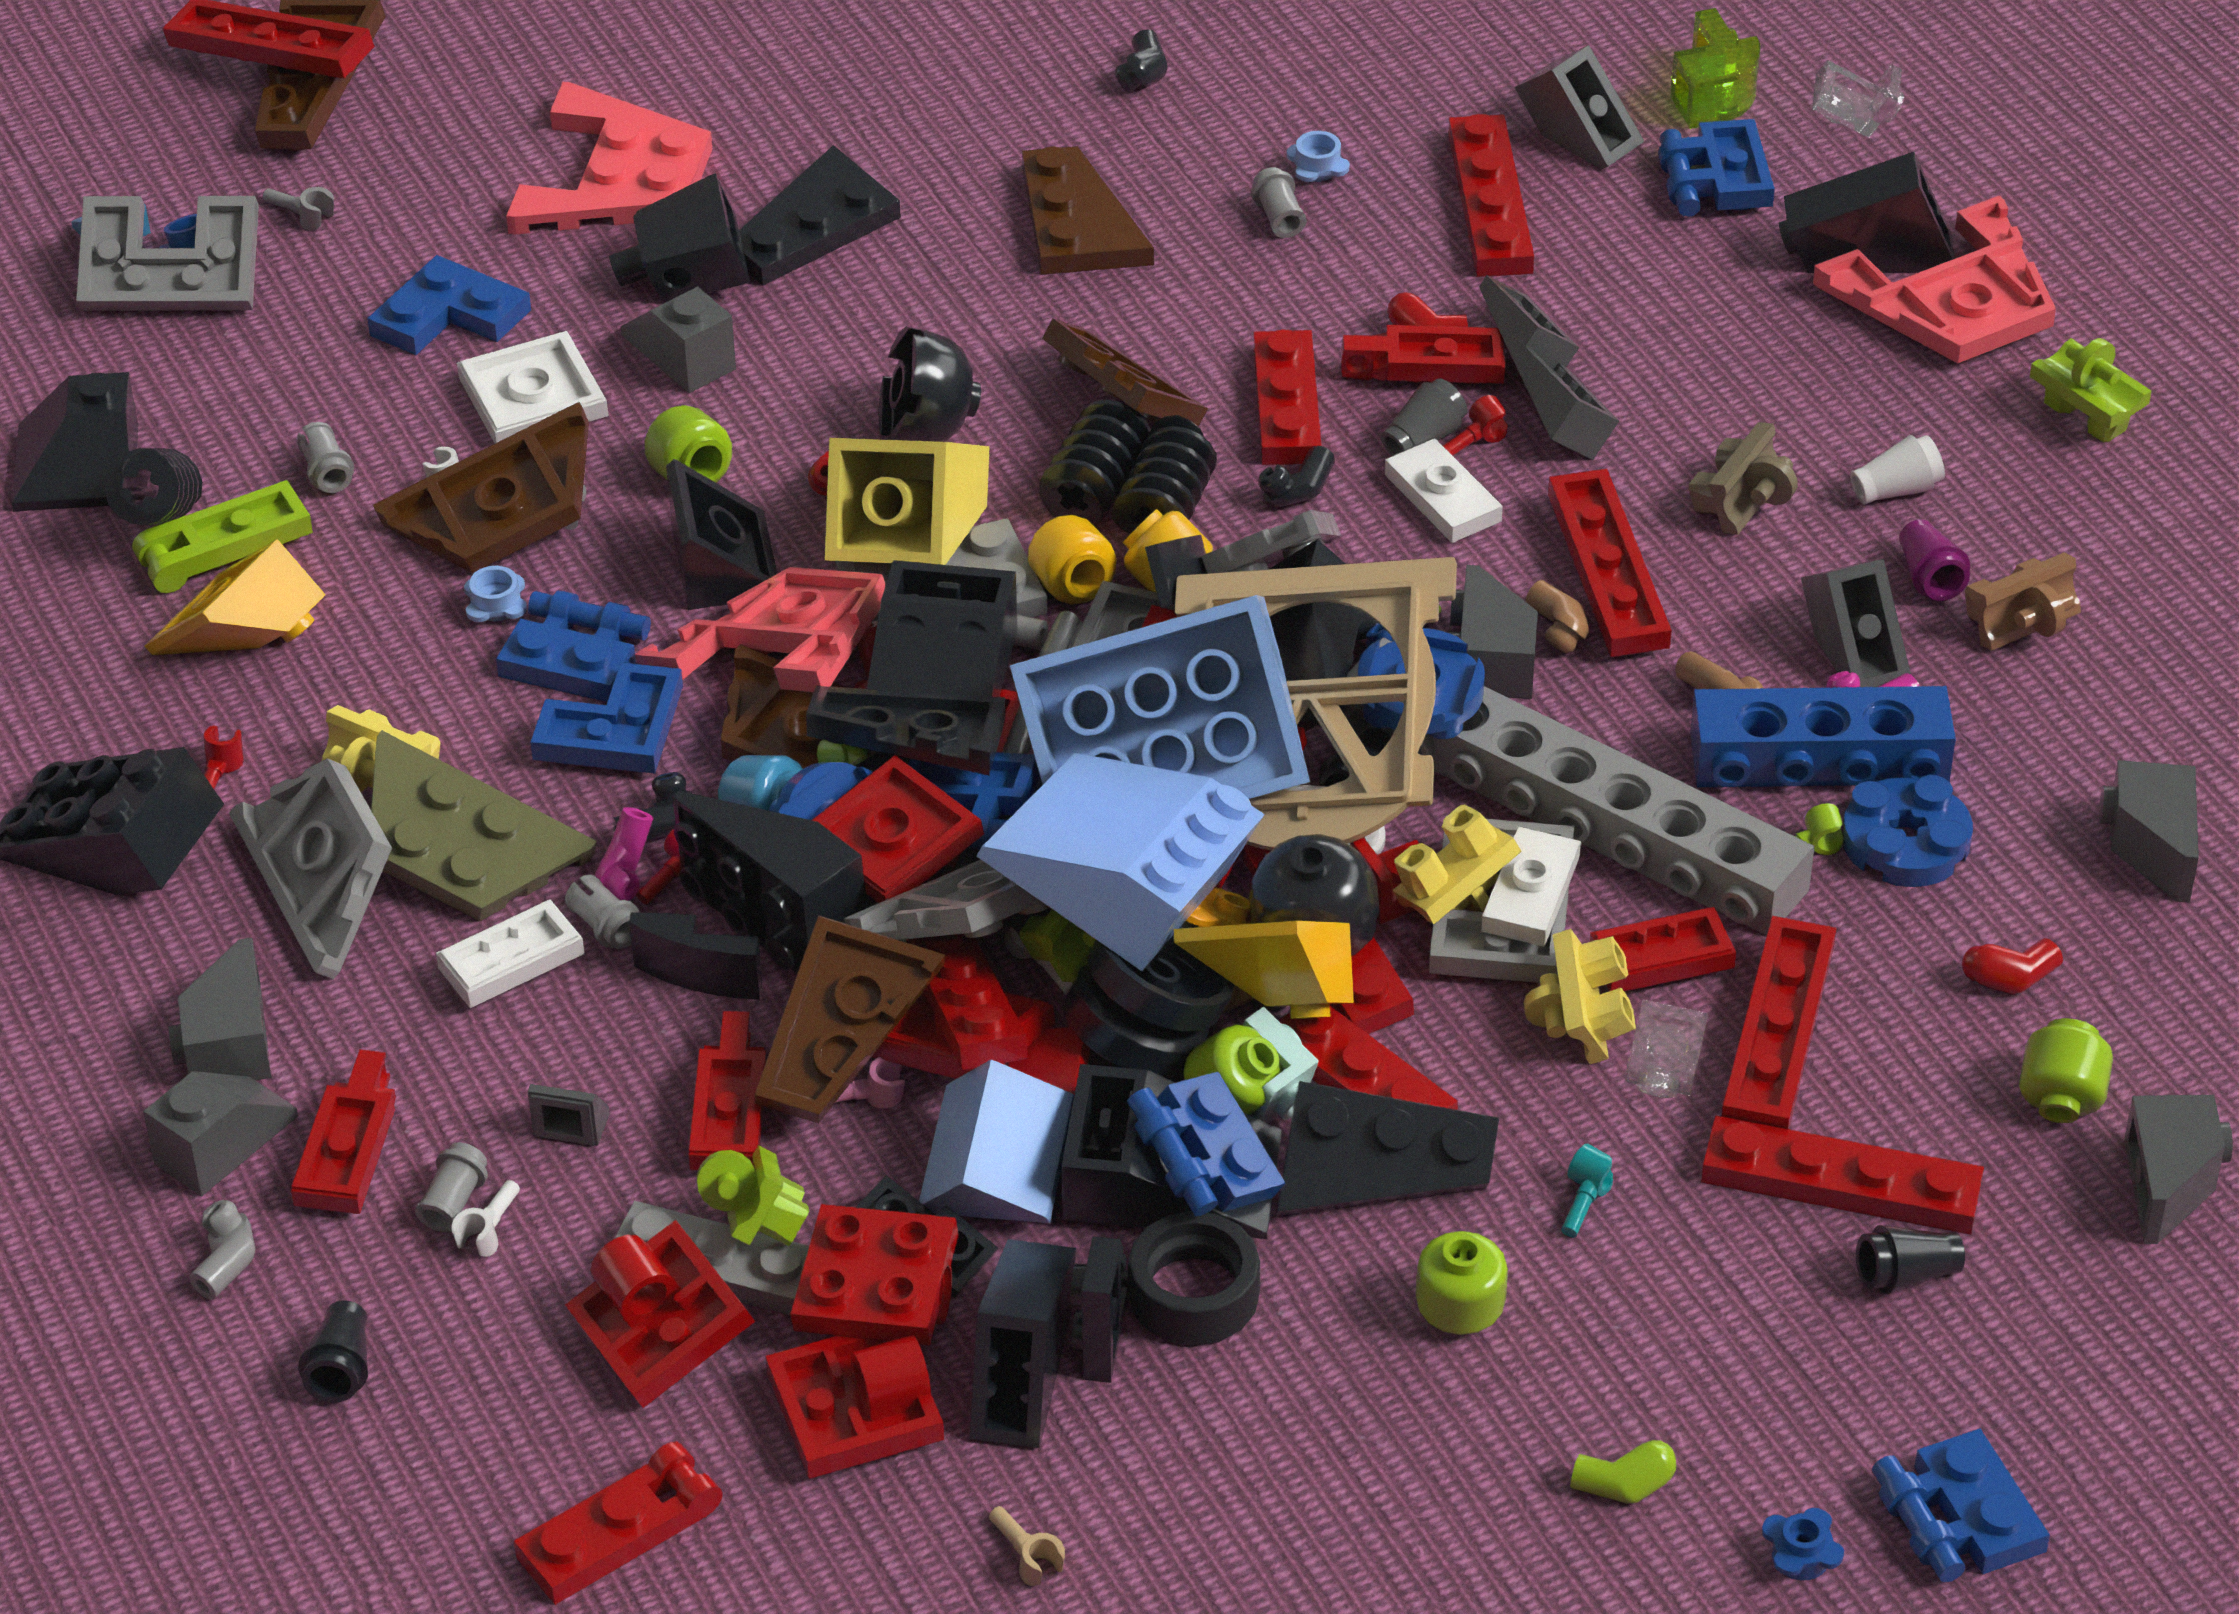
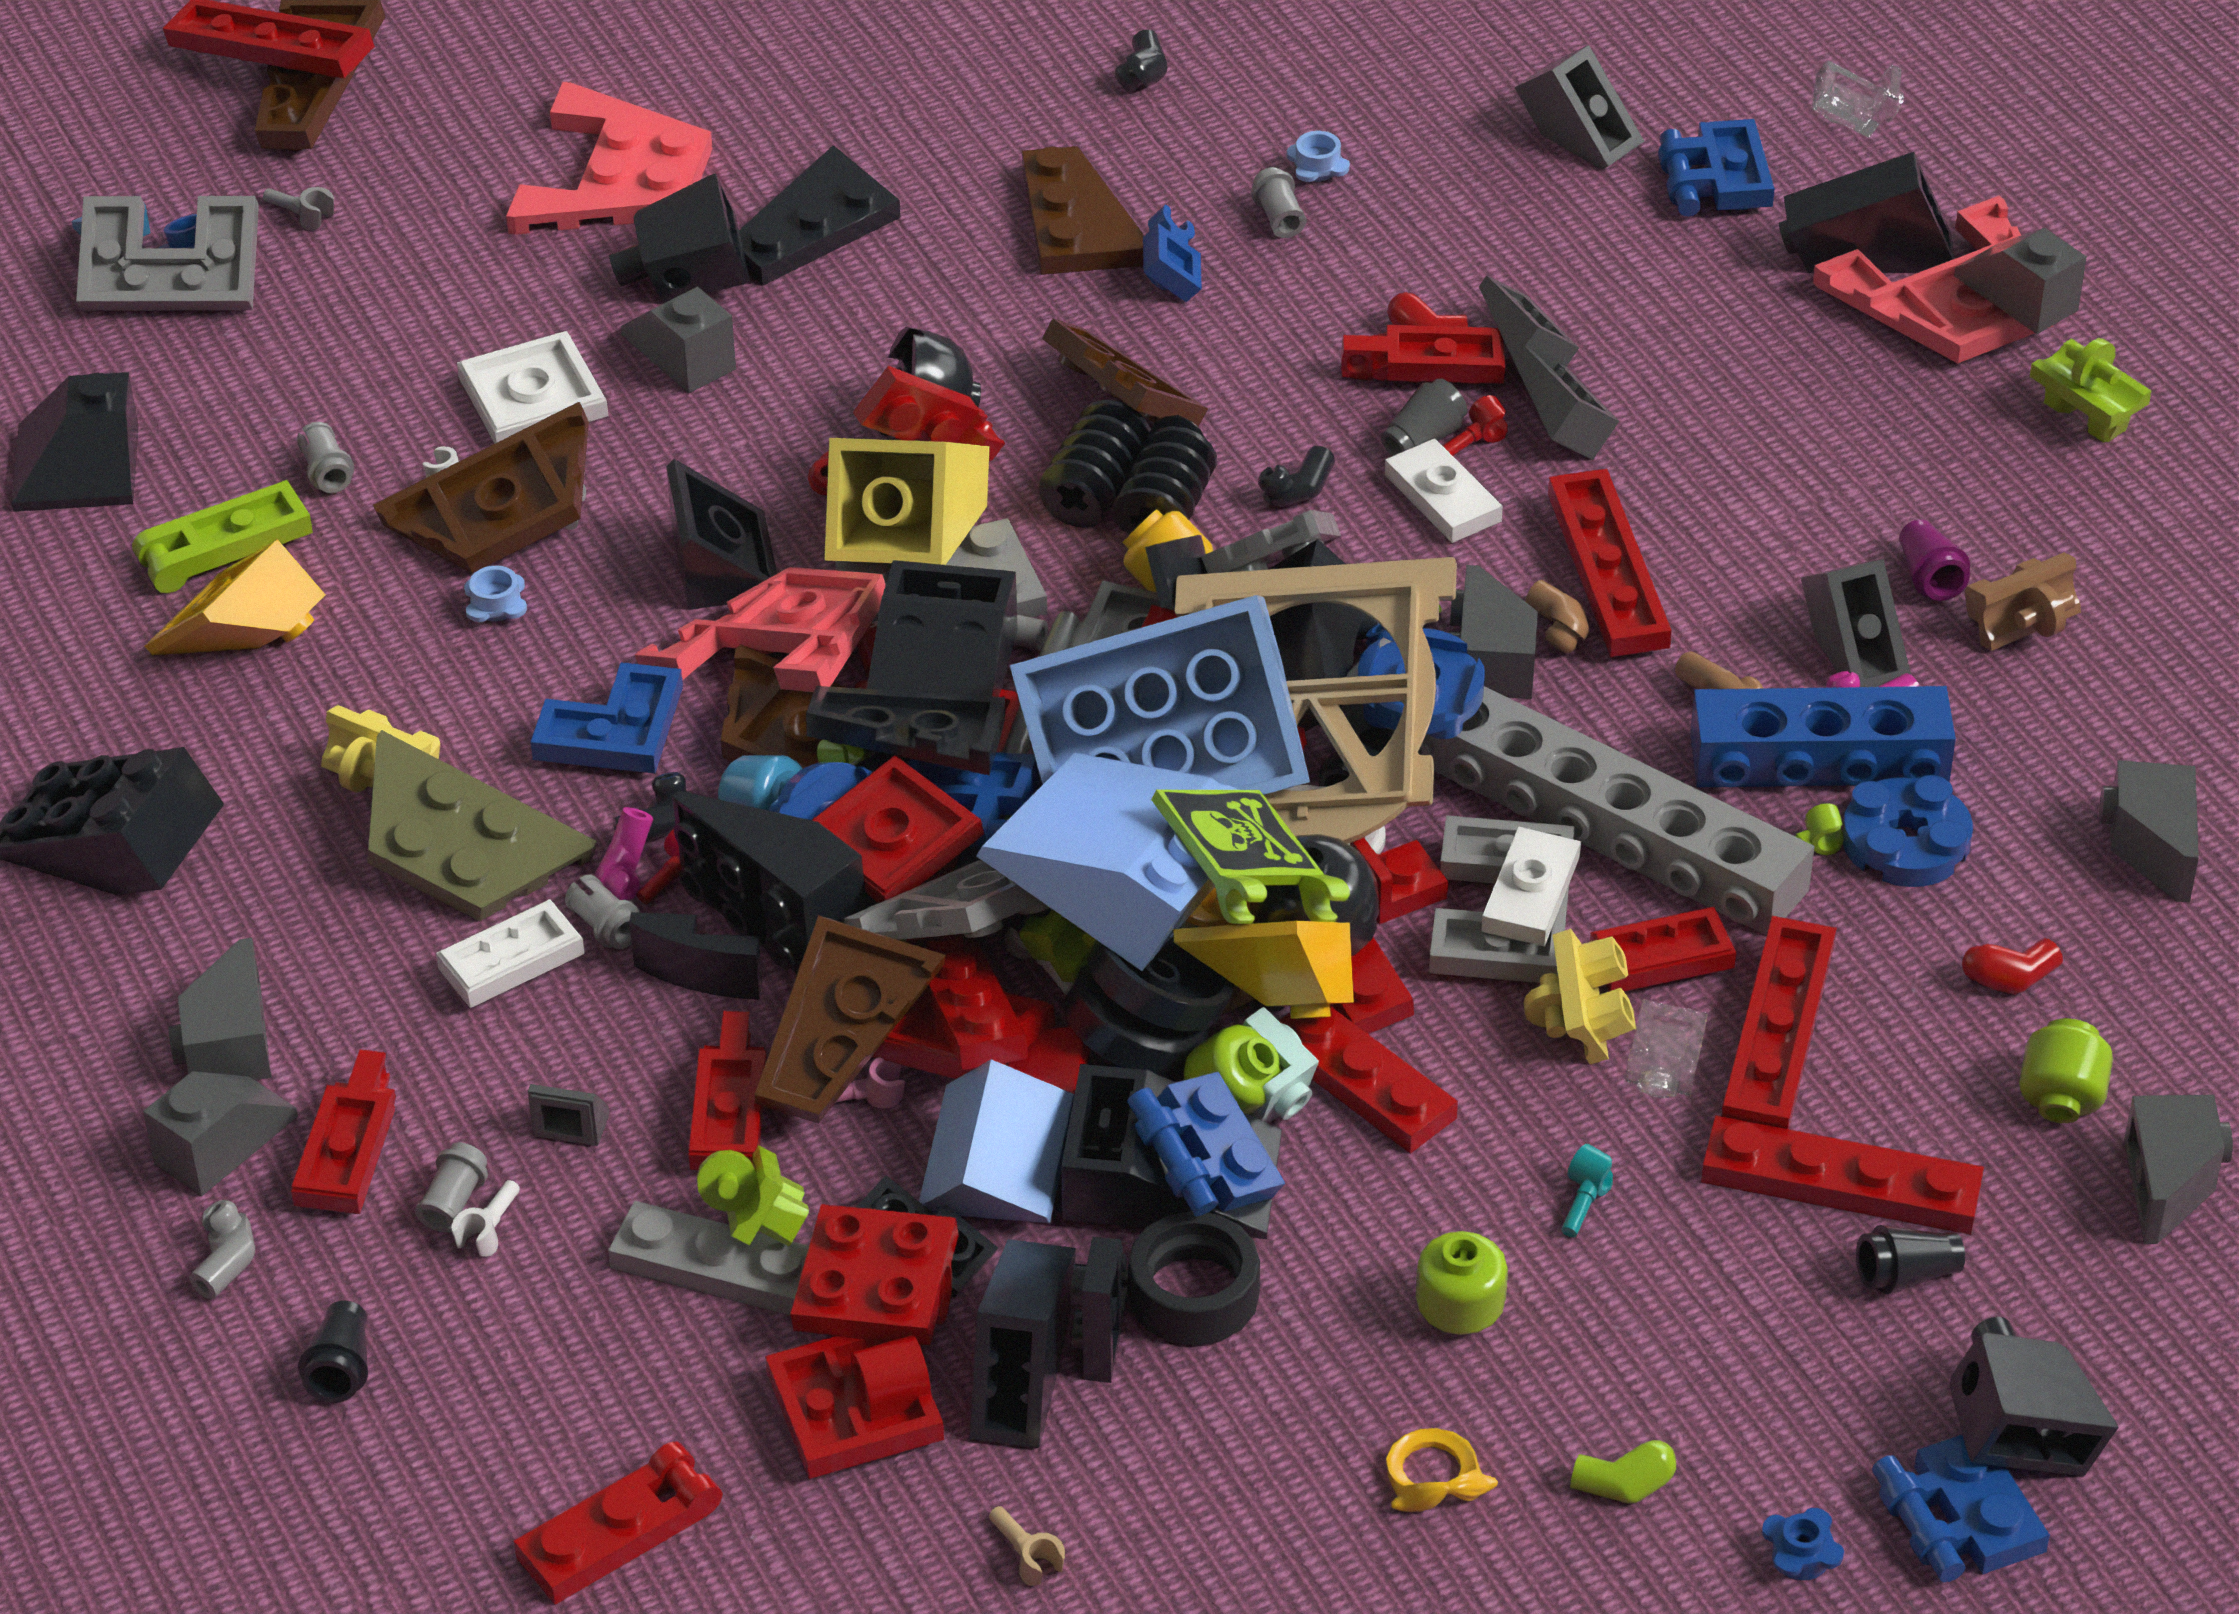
black piece [104,448,203,525] -> none
red hand [203,725,244,790] -> none
light grey wing [229,758,392,979] -> none
blue plate [367,255,531,355] -> none
blue plate [496,590,651,702] -> none
red plate [565,1219,755,1408] -> none
lime head [644,405,732,483] -> none
yellow head [1028,515,1117,605] -> none
red plate [1253,329,1322,465] -> none
black wing [1275,1081,1499,1218] -> none
light yellow hips [1392,805,1522,924] -> none
red plate [1448,114,1534,277] -> none
clear neon green brick [1670,8,1760,129] -> none
dark tan hips [1689,422,1798,535] -> none
white cone [1850,435,1945,505] -> none
none -> red hinge [853,366,1005,461]
none -> blue plate [1143,204,1202,302]
none -> lime flag [1151,789,1350,924]
none -> yellow piece [1386,1428,1498,1512]
none -> black torso [1949,1317,2119,1476]
none -> dark grey slope [1954,228,2087,334]

